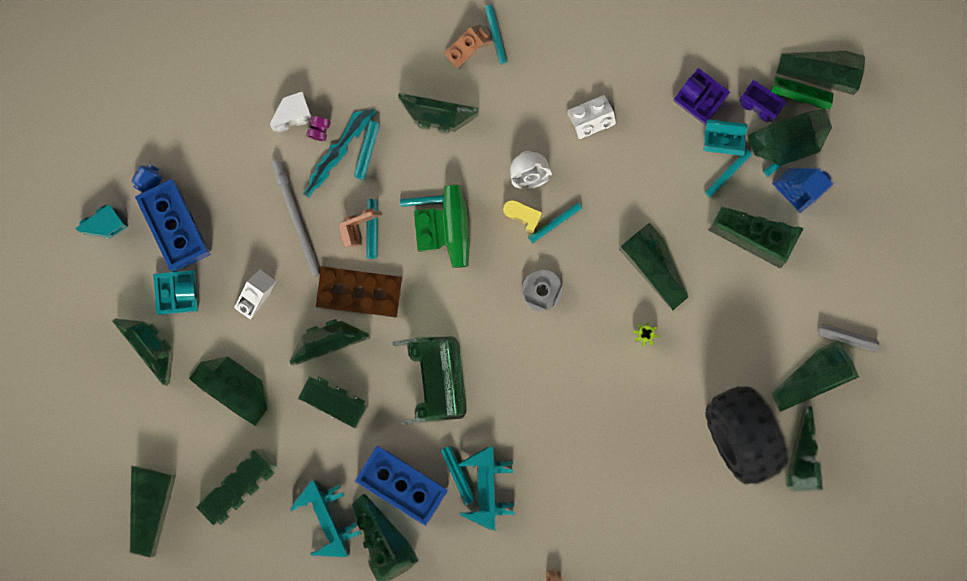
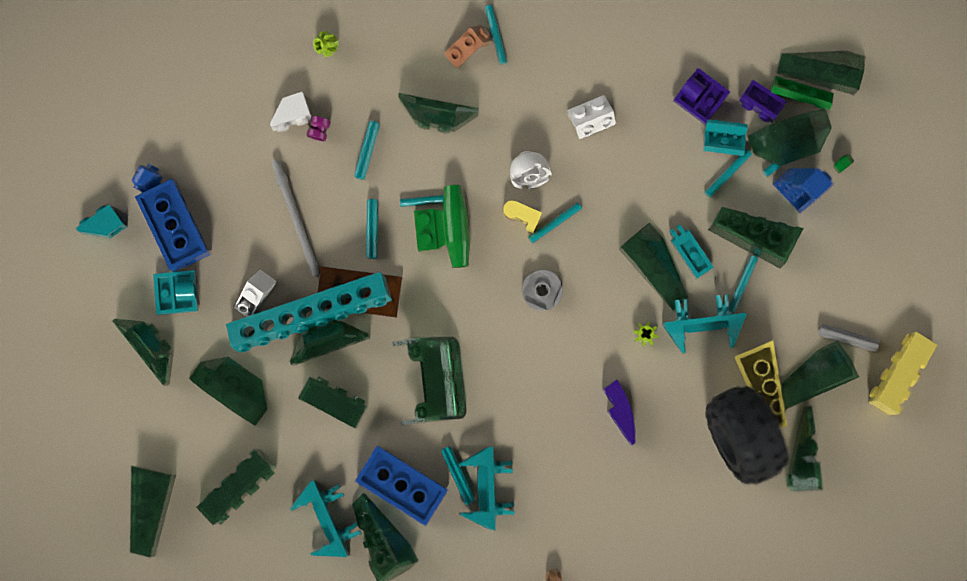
teal sword [303,109,376,198] -> none
nougat bracket [338,208,382,247] -> none
none -> teal brick [226,272,392,353]
none -> lime gear [313,31,339,57]
none -> dark purple slope [602,380,635,446]
none -> teal hose [662,294,747,354]
none -> teal hinge [669,224,714,279]
none -> teal bar [729,255,759,314]
none -> light yellow wedge [735,341,787,428]
none -> green tile [833,154,854,173]
none -> light yellow wedge [869,332,937,416]

